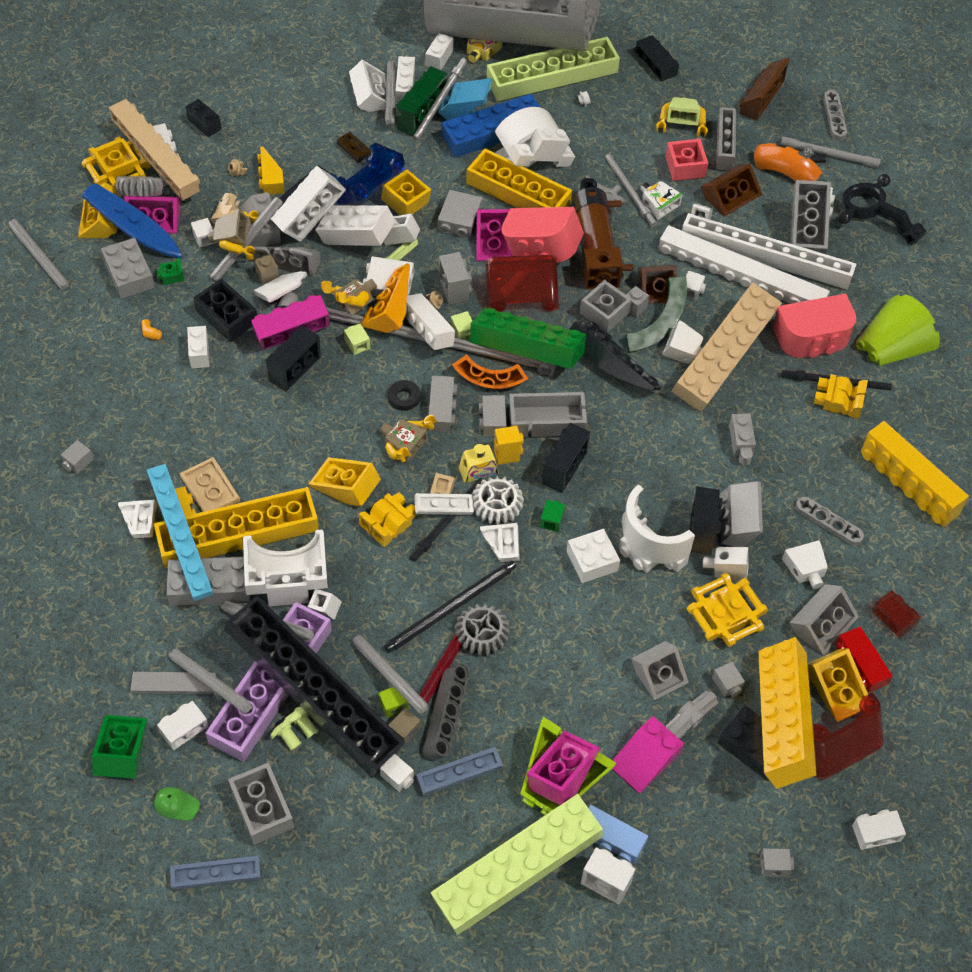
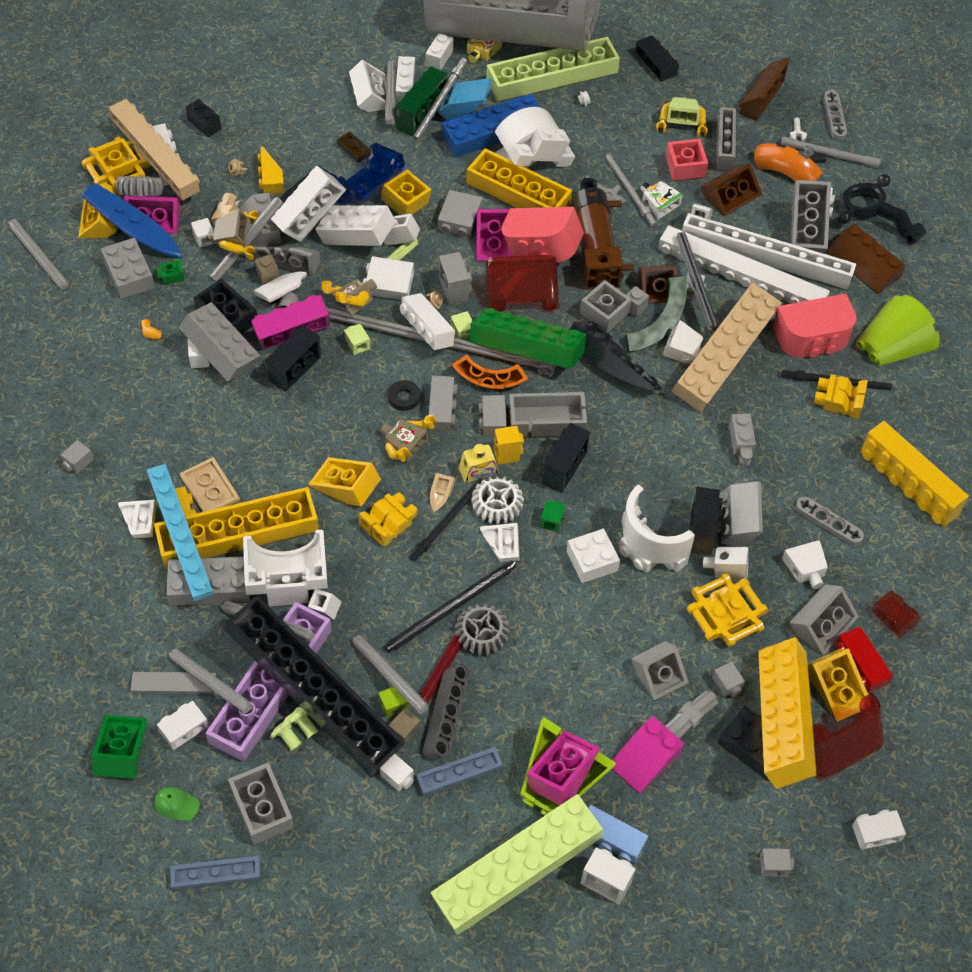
light orange wedge [361,263,410,333] -> none
white tile [414,493,474,515] -> none
none -> light grey brick [179,302,260,382]
none -> axle [676,232,719,331]
none -> white bar [790,118,807,142]
none -> reddish brown slope [827,223,905,294]

